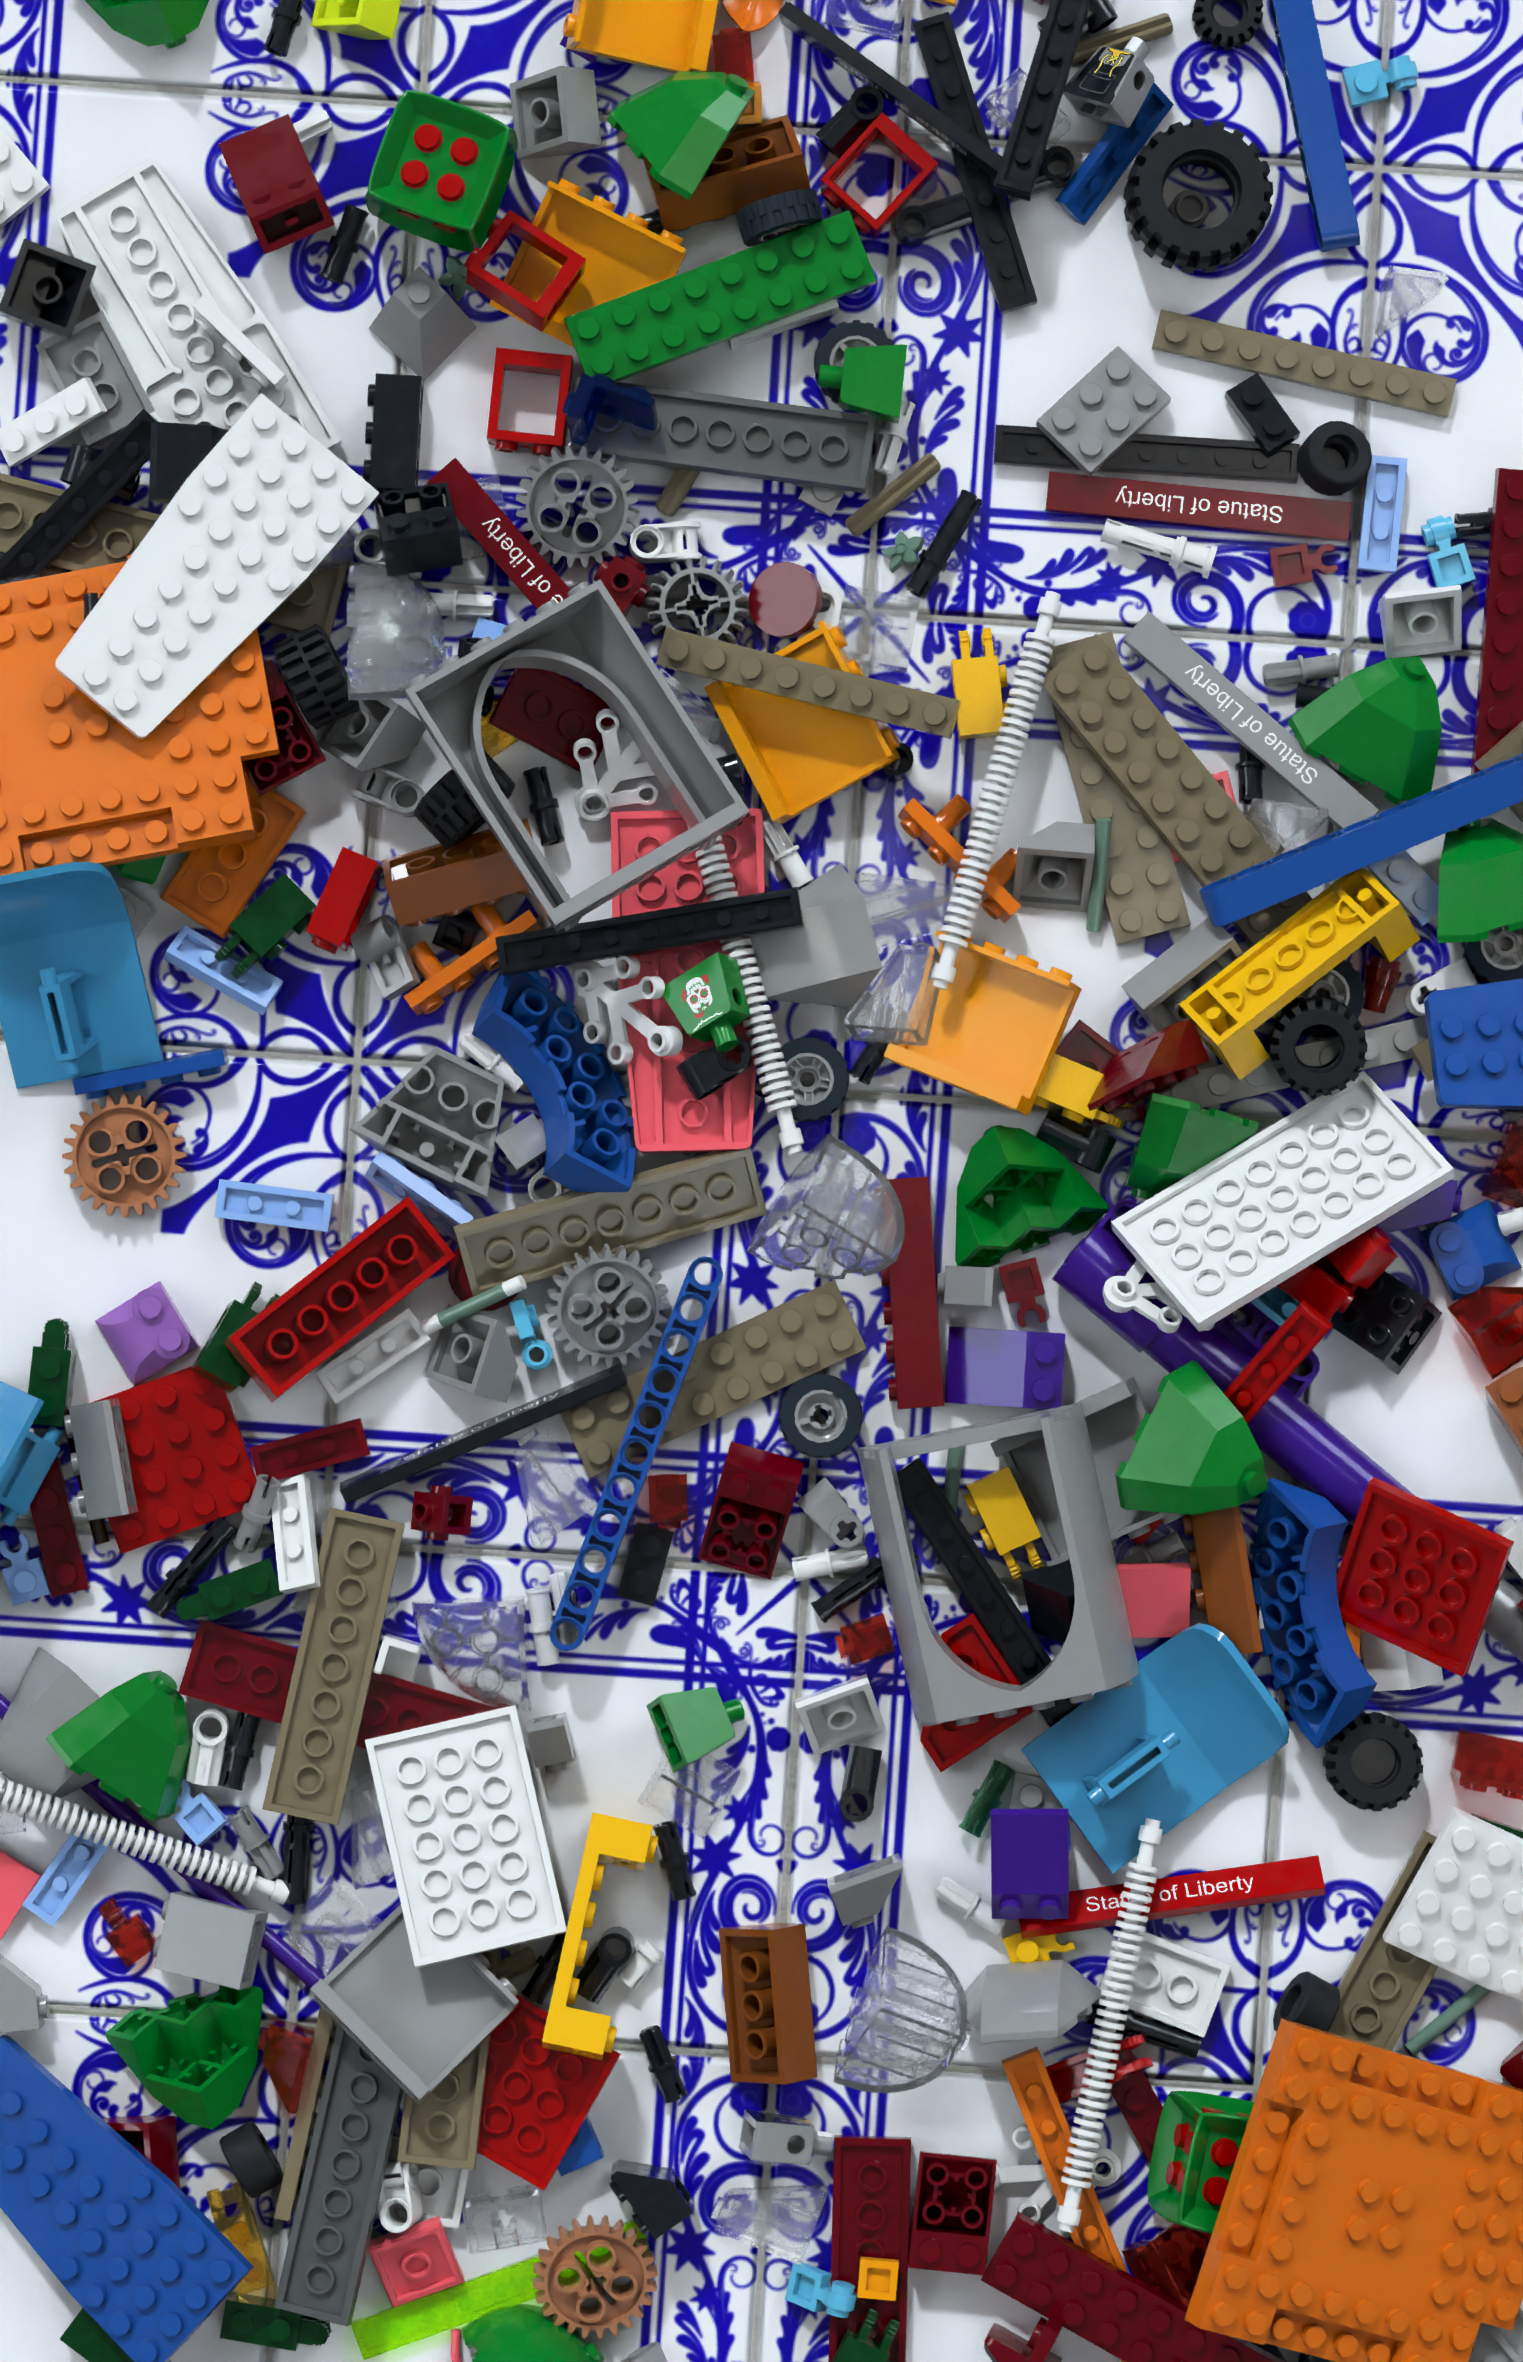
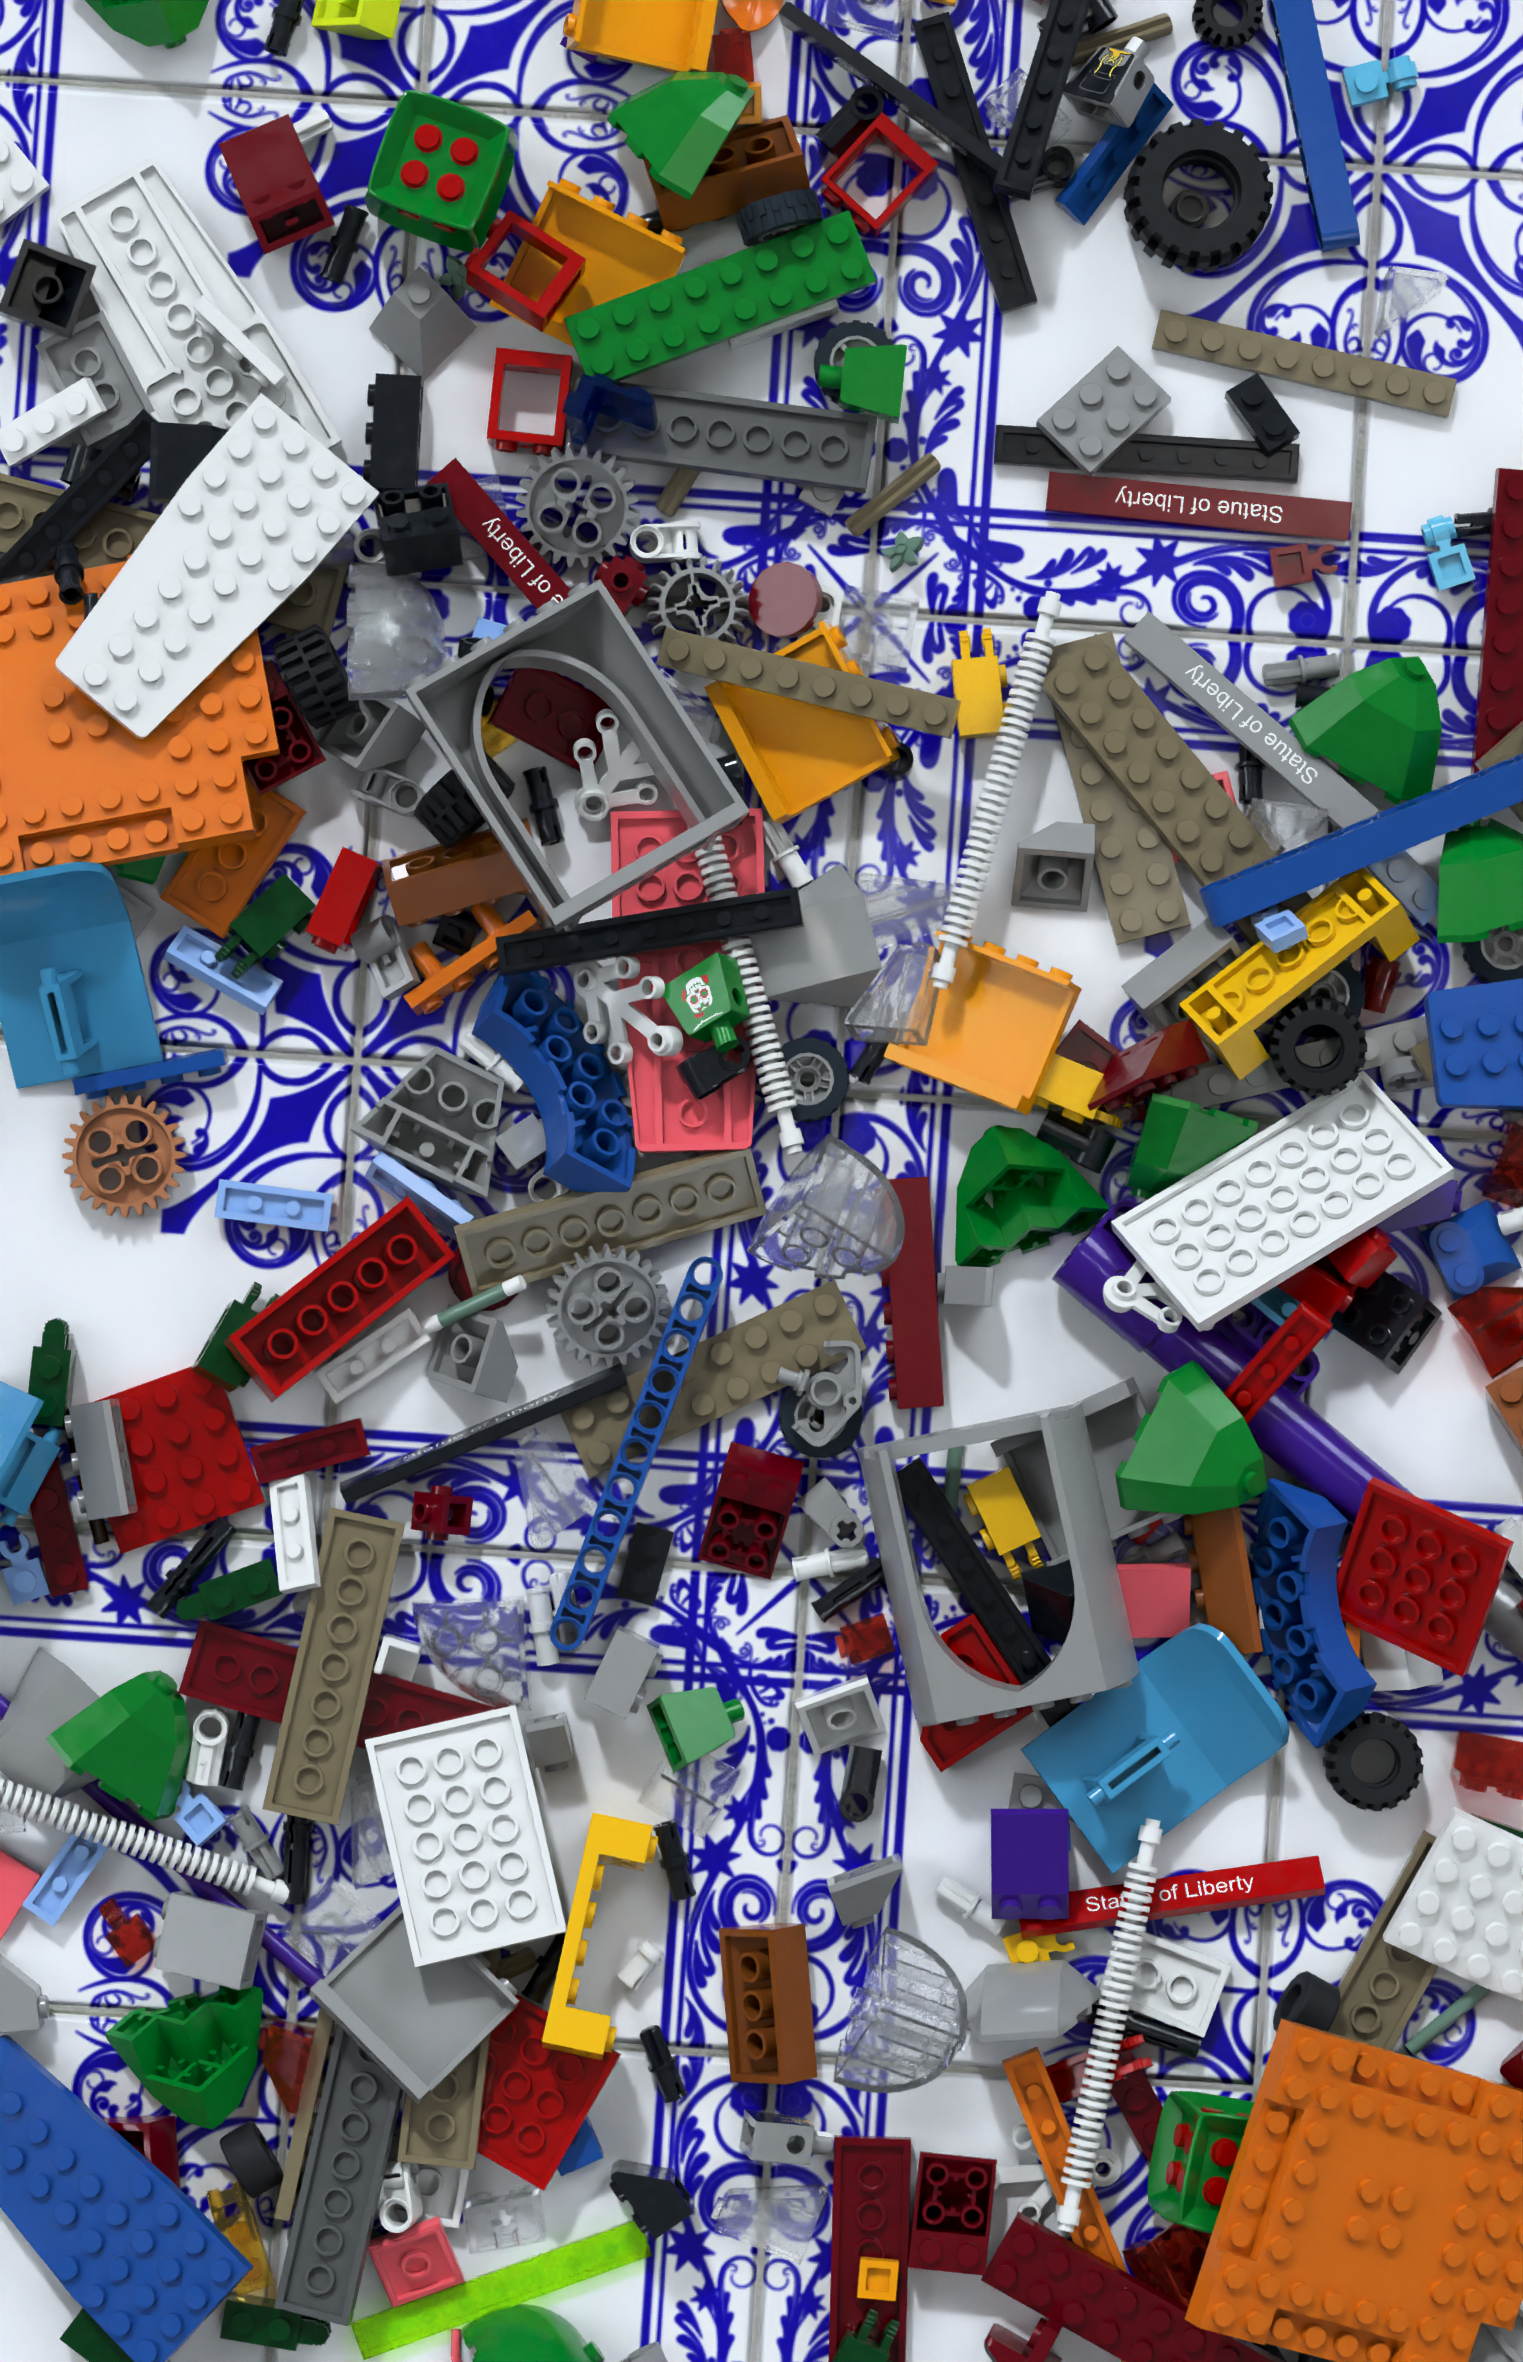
medium lavender slope [95,1281,200,1386] -> none
light grey pin [233,1474,281,1553] -> none
white axle [418,590,495,620] -> none
light grey slope [509,66,602,159] -> none
medium azure plate [509,1299,553,1370] -> none
nougat gear [532,2215,658,2339] -> none
black piece [575,1927,634,2005] -> none
clear red brick [648,1473,689,1529] -> none
medium azure plate [785,2262,857,2318] -> none
white axle [872,398,916,475] -> none
black piece [895,192,972,247] -> none
orange plate [898,794,1021,924] -> none
black pin [904,489,983,599] -> none
dark purple slope [944,1326,1065,1409] -> none
clear green pin [958,1759,1016,1838] -> none
dark red plate [998,1257,1046,1328] -> none
sand green bar [1086,817,1112,932] -> none
white pin [1100,518,1218,579] -> none
black tyre [1297,421,1372,496] -> none
light blue plate [1357,455,1407,574] -> none
white slope [1378,585,1462,659] -> none
white piece [1404,958,1478,1017] -> none
none -> black pin [54,542,84,605]
none -> light grey brick [584,1625,663,1719]
none -> light grey piece [776,1340,862,1447]
none -> light blue plate [1250,904,1308,954]
none -> light grey beam [1380,1055,1434,1092]

